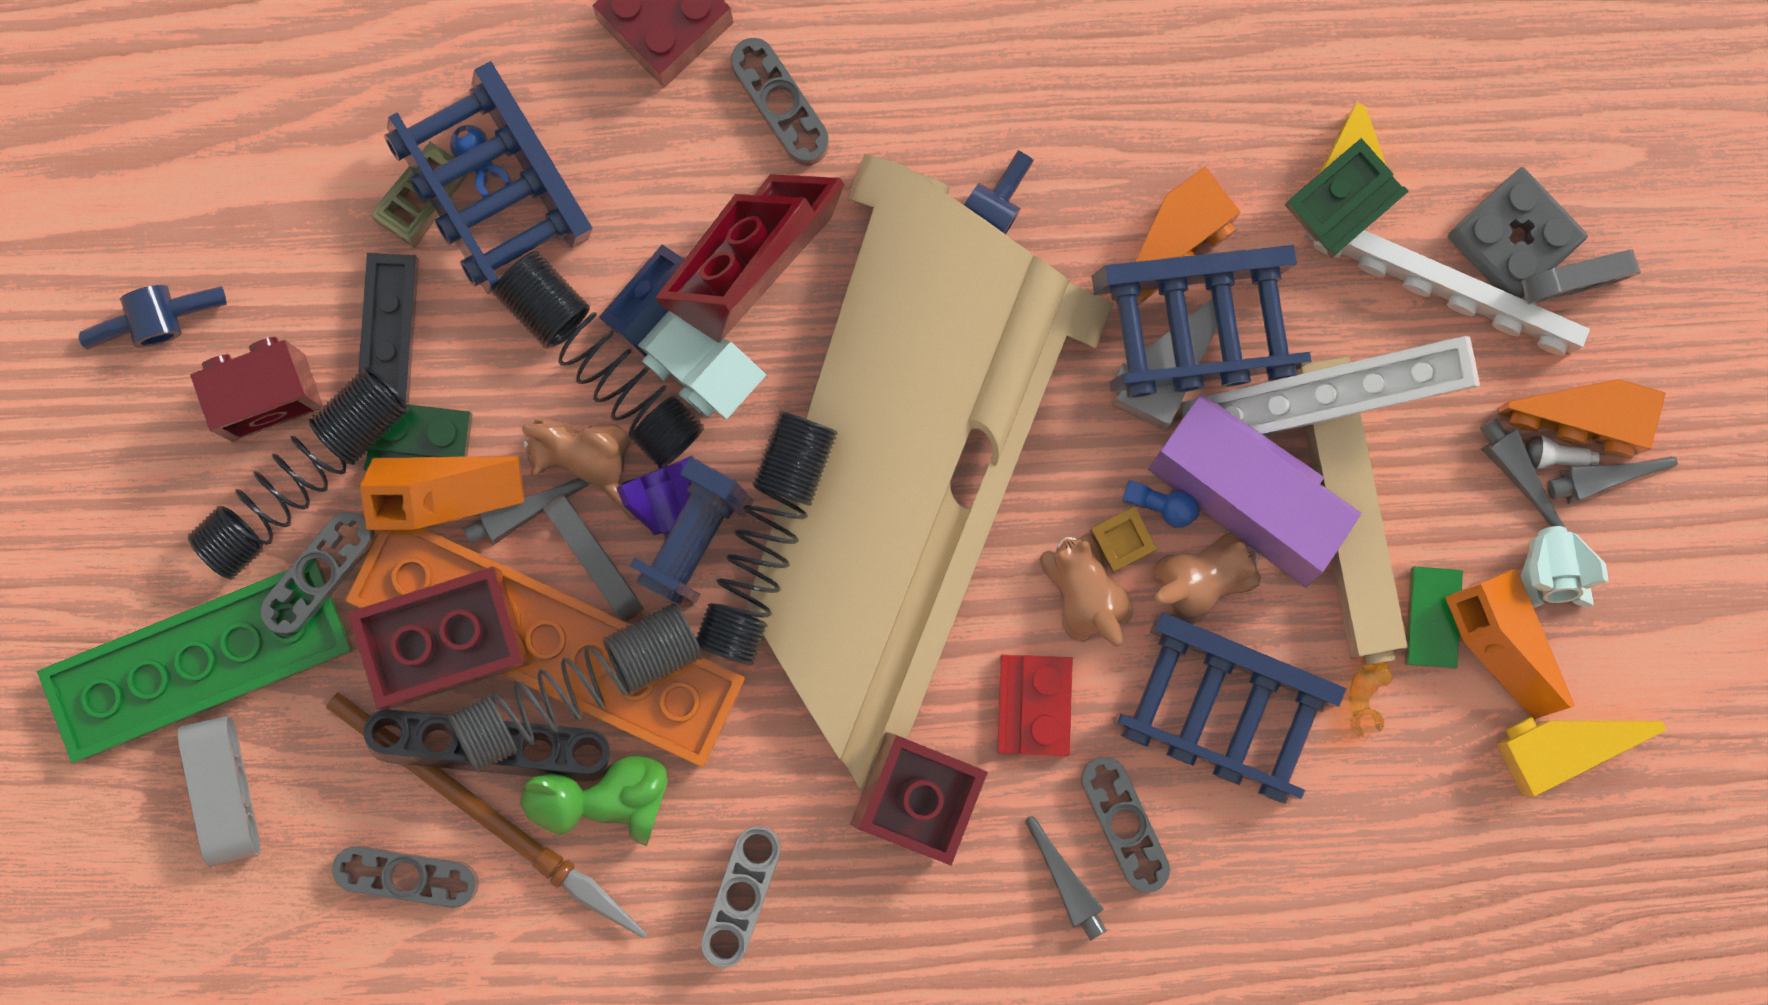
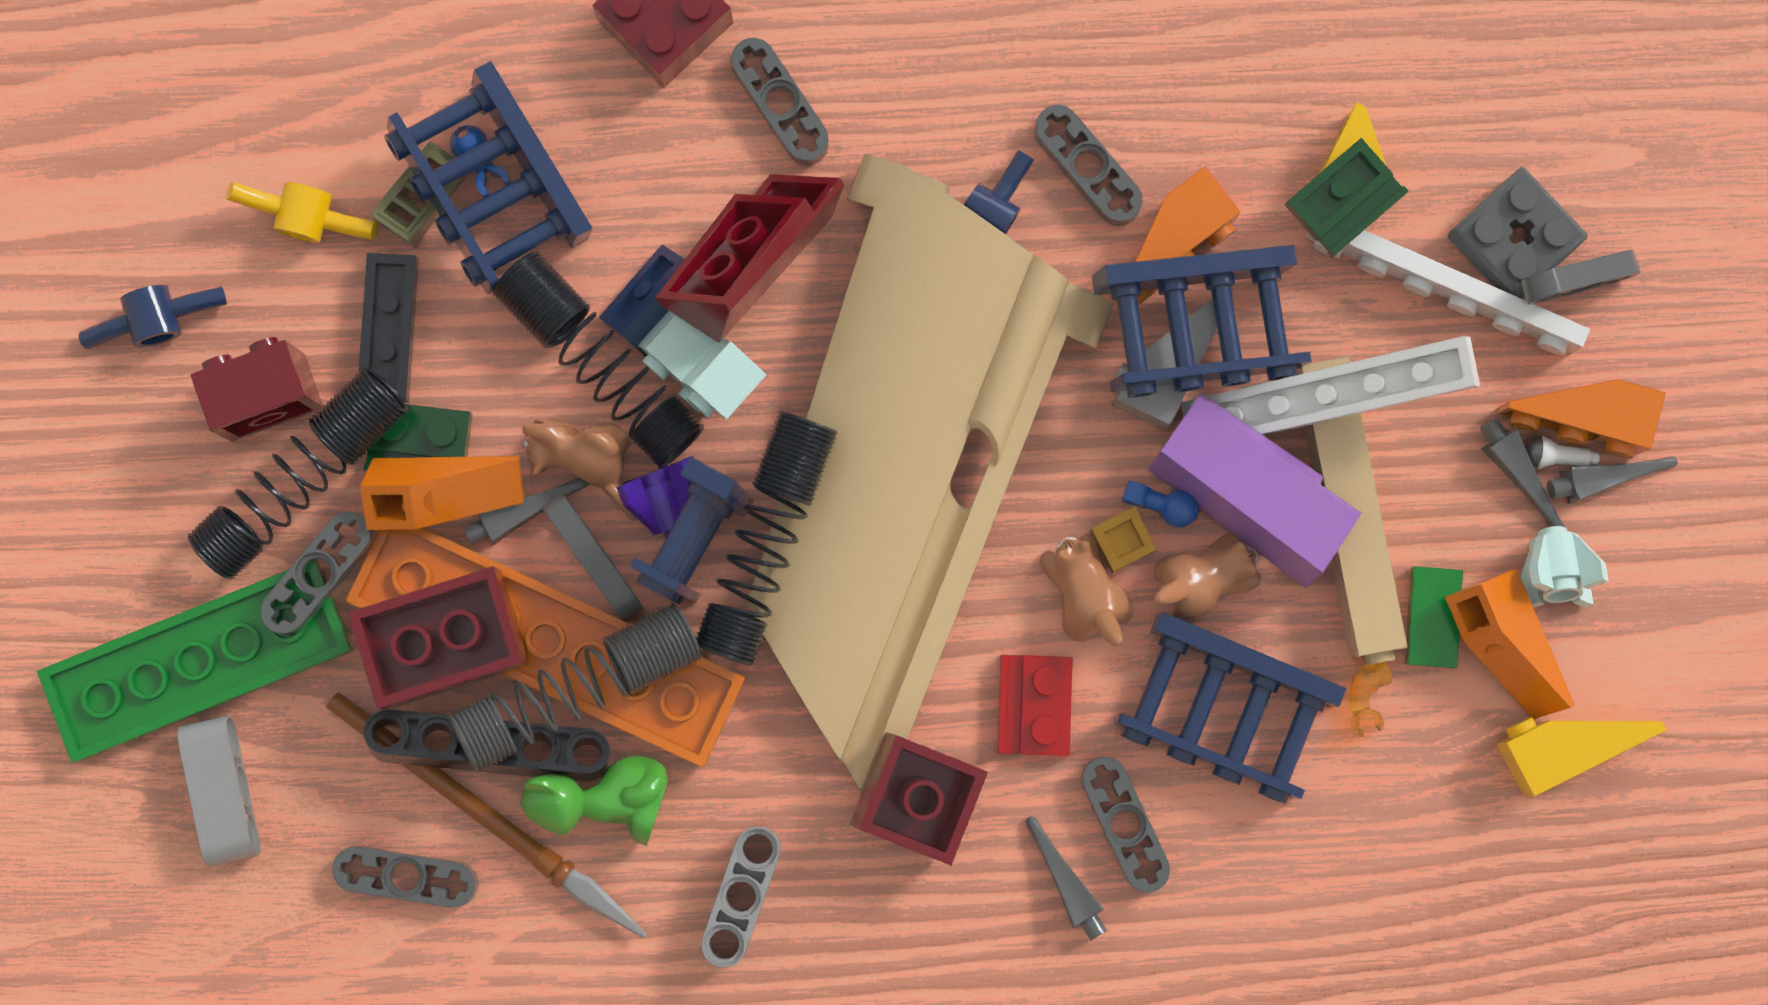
none -> yellow piece [226,181,378,243]
none -> dark grey beam [1035,105,1142,226]

